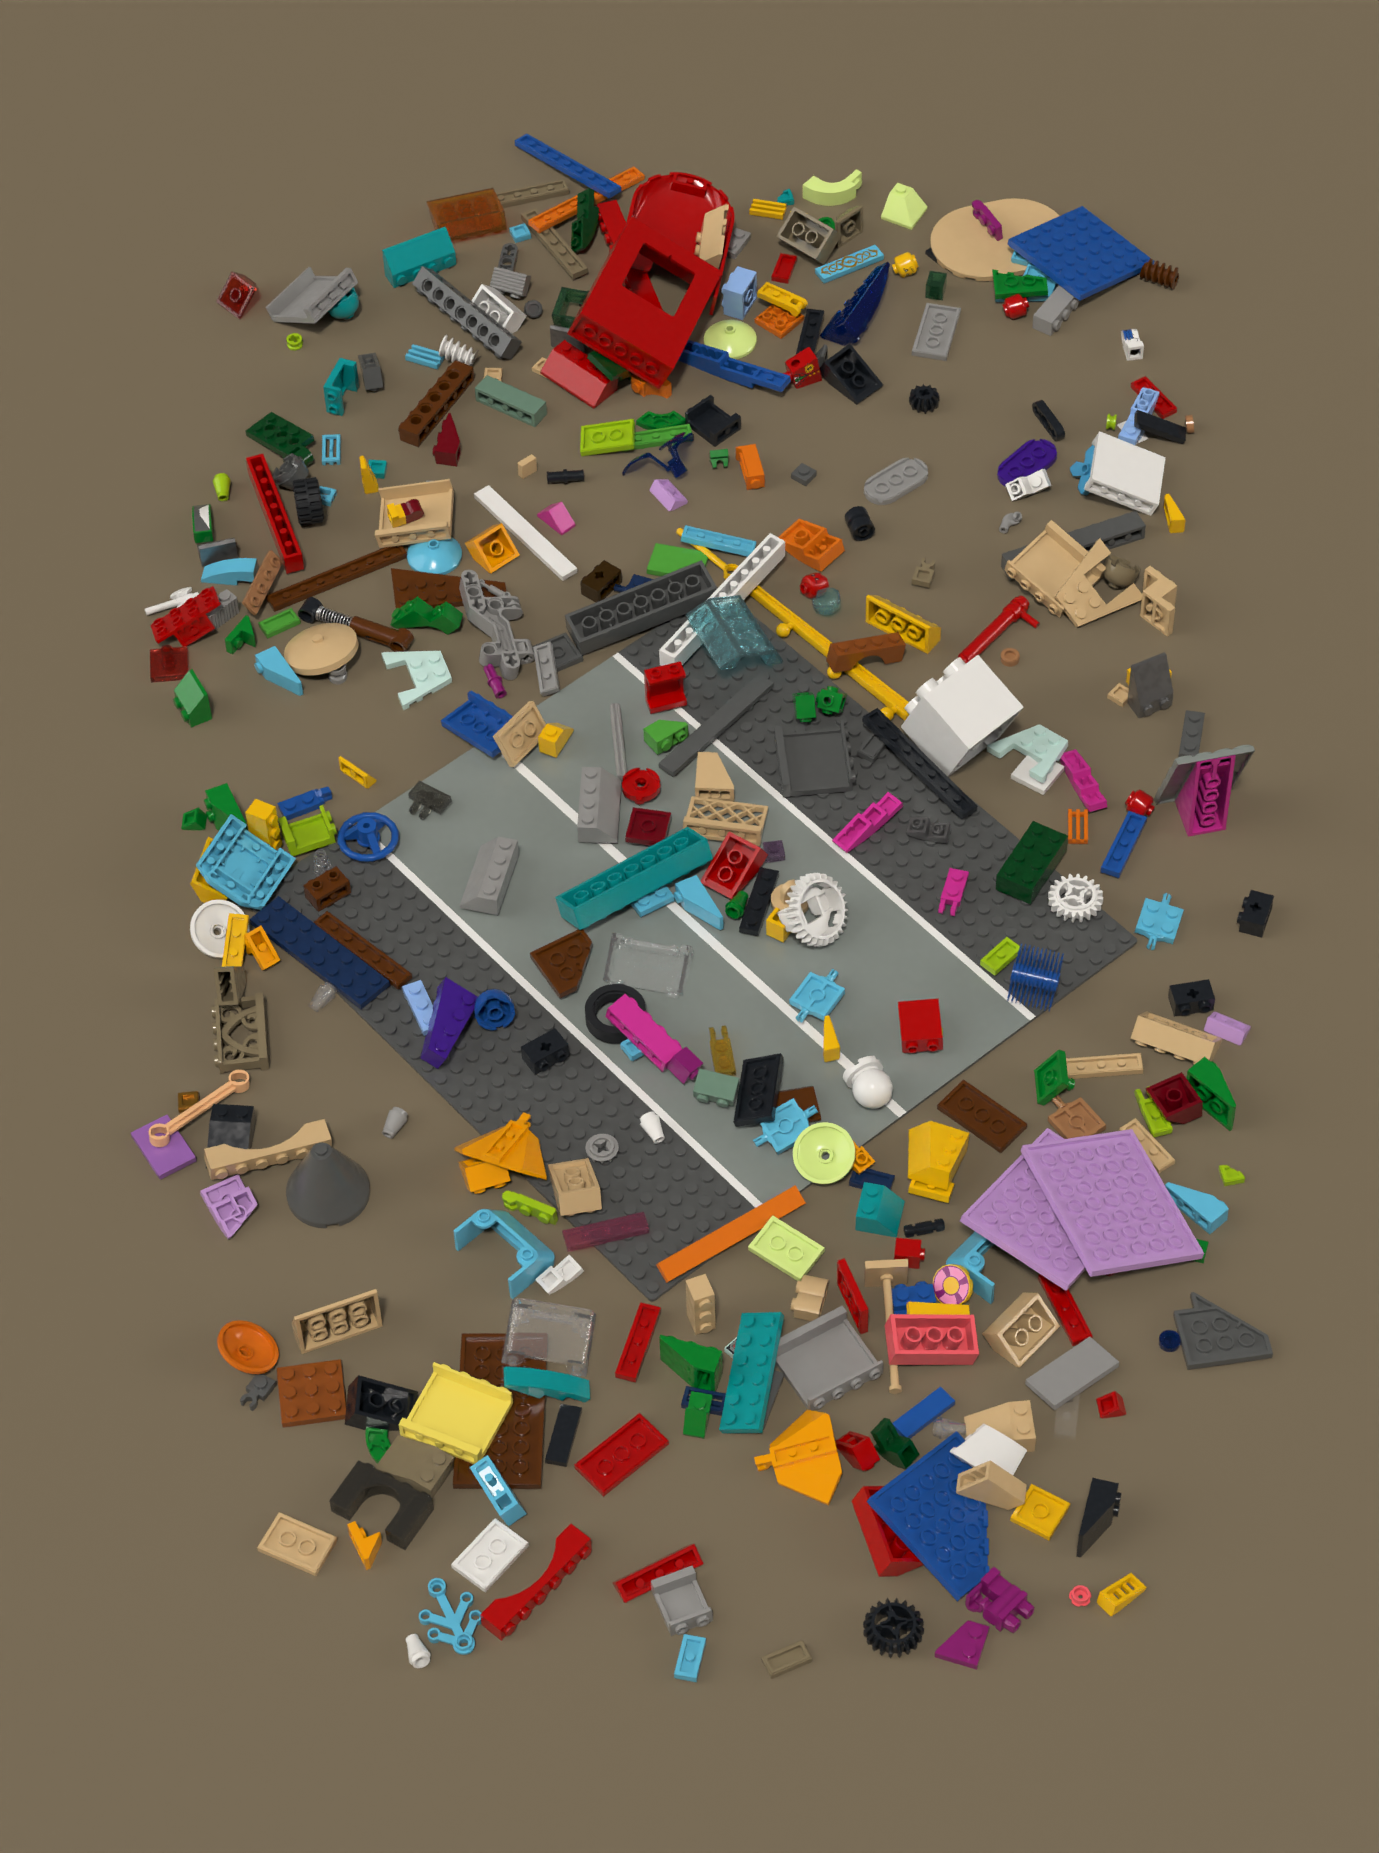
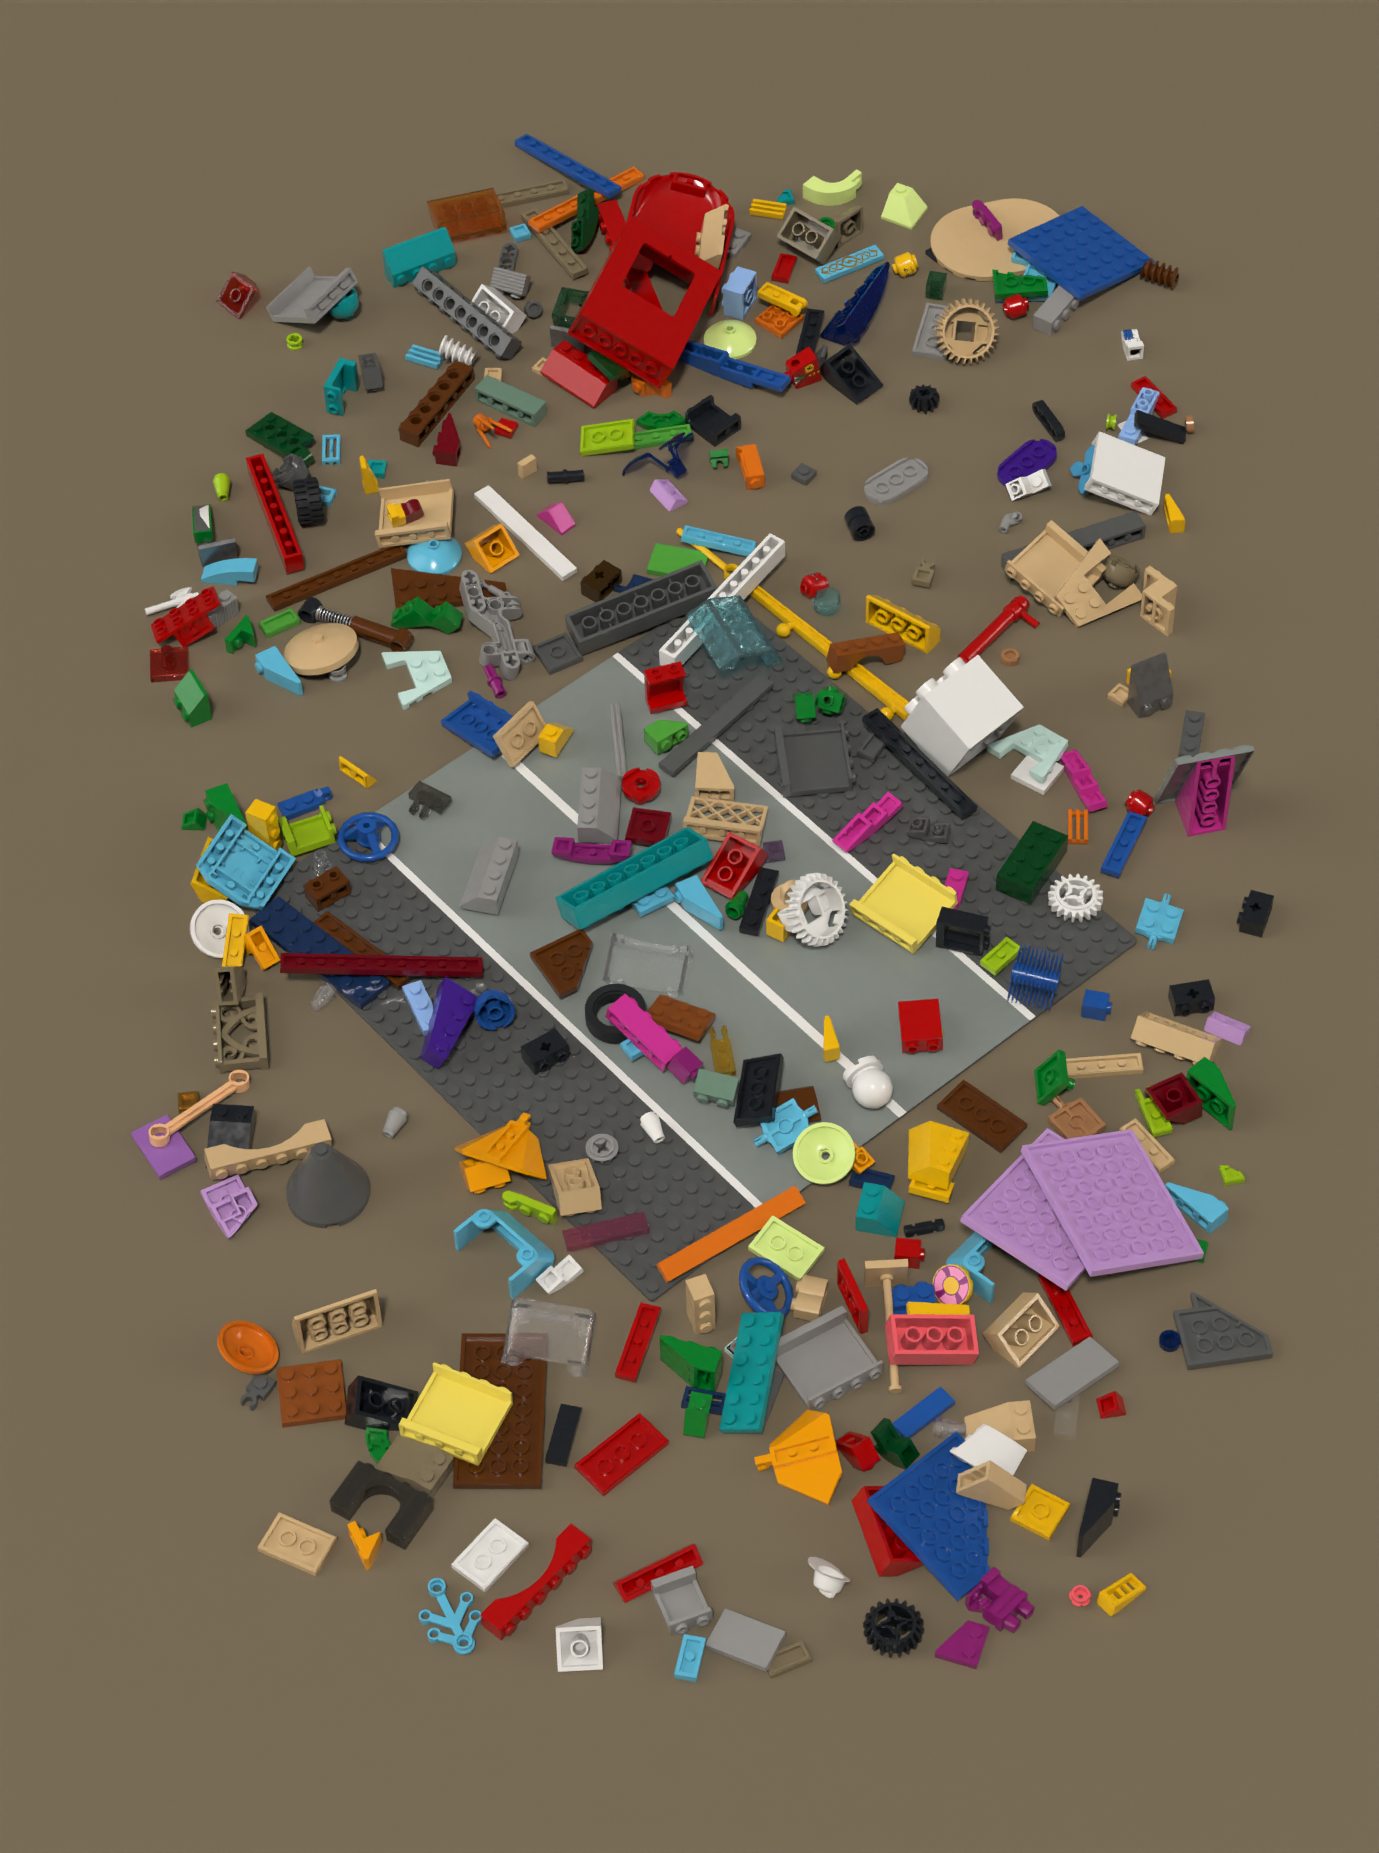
medium nougat bracket [242,550,283,615] -> none
white cone [406,1634,431,1668] -> none
medium azure slope [470,1455,527,1526] -> none
teal slope [503,1366,590,1403] -> none
light grey tile [533,641,560,697] -> none
orange slope [778,519,845,572] -> none
medium azure plate [789,969,845,1023] -> none
none -> dark red plate [280,953,483,977]
none -> orange plant [473,413,513,448]
none -> red tile [494,418,518,439]
none -> magenta slope [551,837,632,864]
none -> white slope [555,1617,603,1672]
none -> dark orange plate [647,994,716,1041]
none -> light grey tile [705,1608,786,1672]
none -> blue piece [739,1257,794,1317]
none -> white piece [808,1557,850,1598]
none -> light yellow panel [849,853,958,954]
none -> tan piece [934,298,999,364]
none -> black window [936,906,991,957]
none -> blue brick [1081,989,1113,1021]

